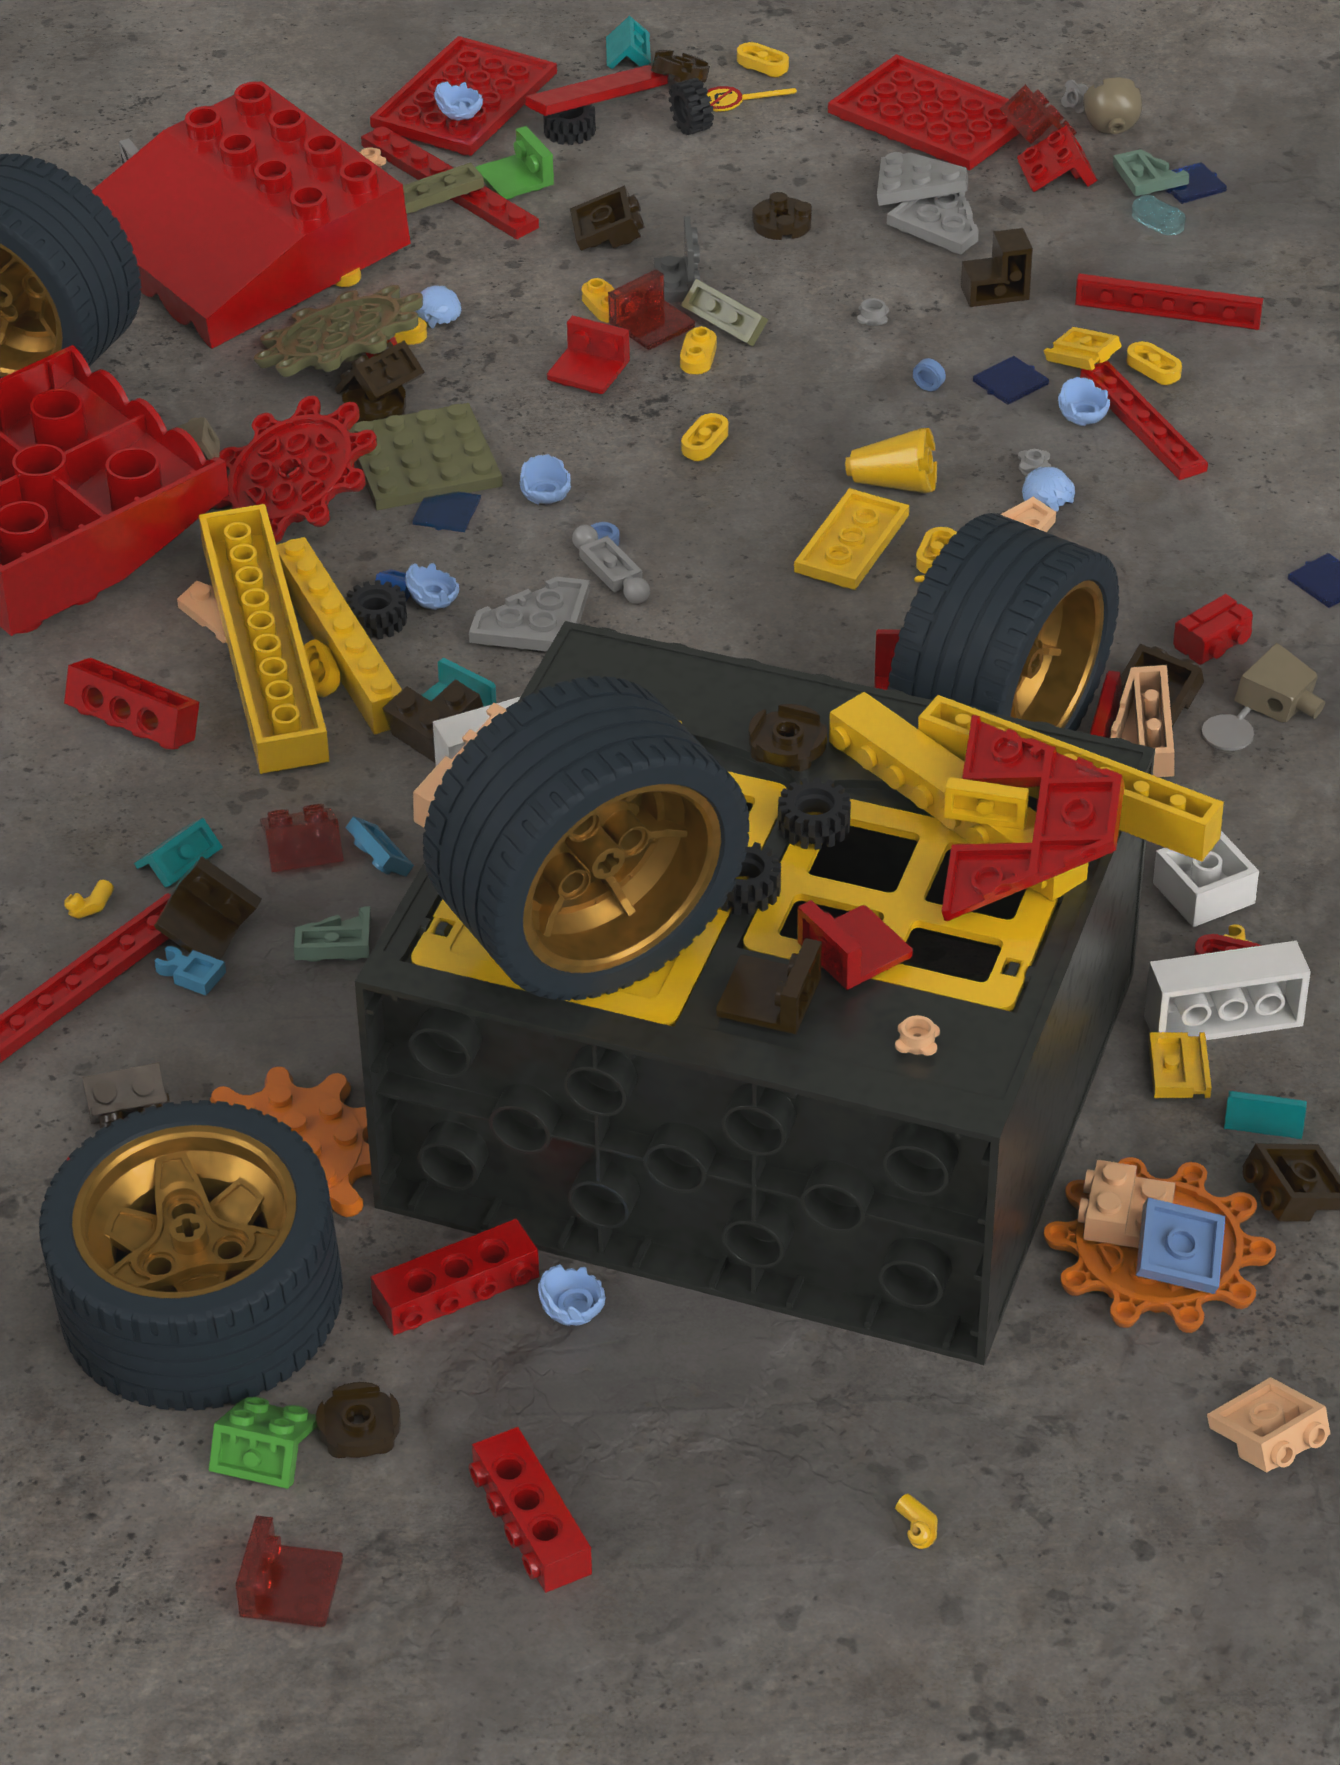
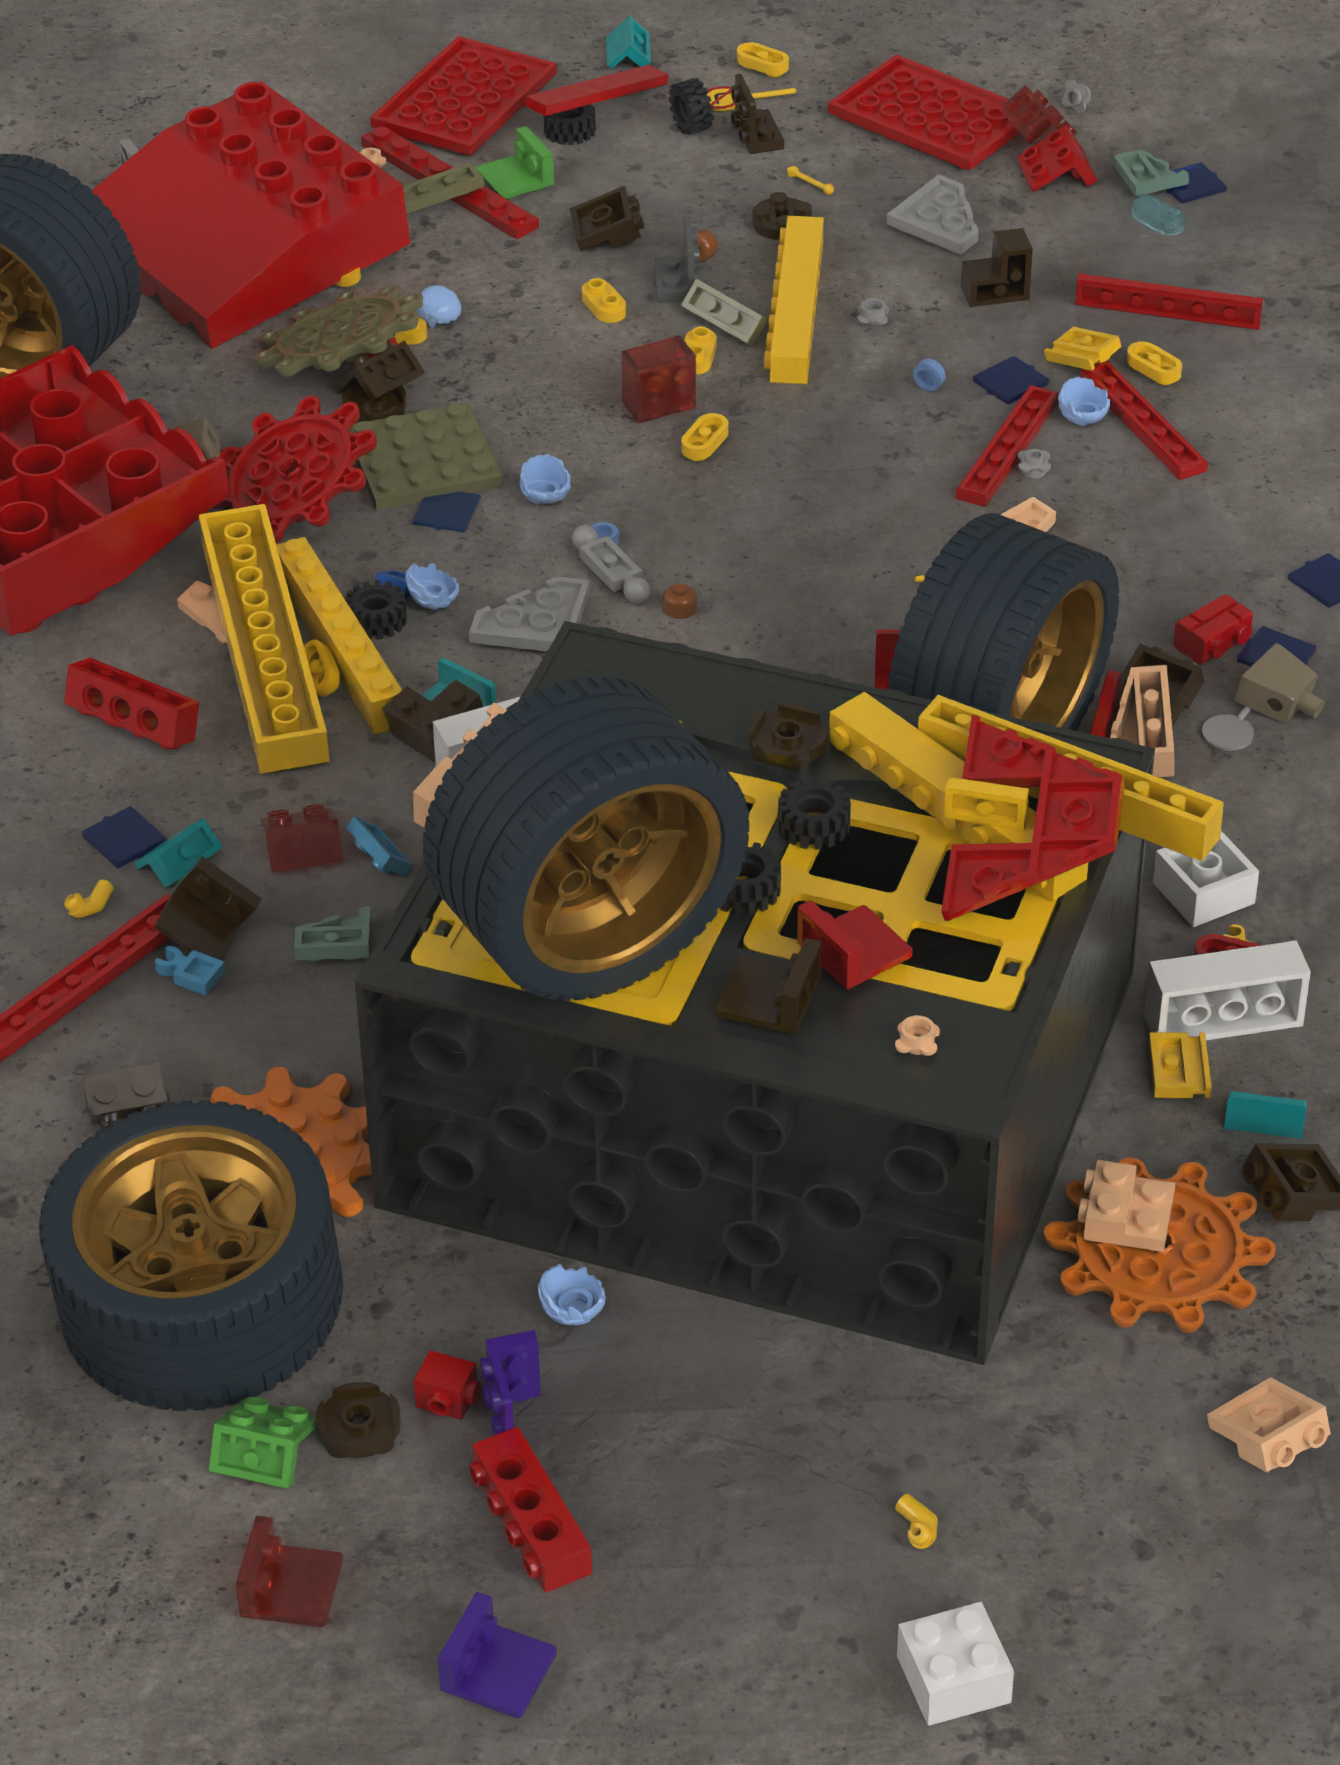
red brick [370,1218,539,1336] -> none
light blue hair [434,81,483,121] -> none
red bracket [547,315,630,394] -> none
clear red bracket [608,269,695,350] -> none
dark brown plate [651,50,710,82] -> none
yellow plate [794,488,909,590] -> none
yellow cone [845,428,937,493] -> none
light grey plate [877,152,969,206] -> none
yellow plate [916,527,957,574] -> none
light blue hair [1022,467,1075,512] -> none
dark tan cylinder [1083,77,1142,134] -> none
medium blue plate [1136,1197,1226,1294] -> none
none -> clear blue piece [82,806,167,869]
none -> red brick [414,1350,481,1420]
none -> dark purple bracket [438,1591,557,1718]
none -> dark purple bracket [480,1330,541,1436]
none -> clear red brick [621,335,696,424]
none -> dark orange piece [663,584,697,619]
none -> dark orange piece [697,229,718,262]
none -> dark brown bracket [731,74,784,154]
none -> yellow brick [764,216,824,384]
none -> yellow hinge [787,166,834,195]
none -> white brick [897,1602,1014,1726]
none -> red tile [955,385,1059,507]
none -> clear blue piece [1237,626,1317,667]

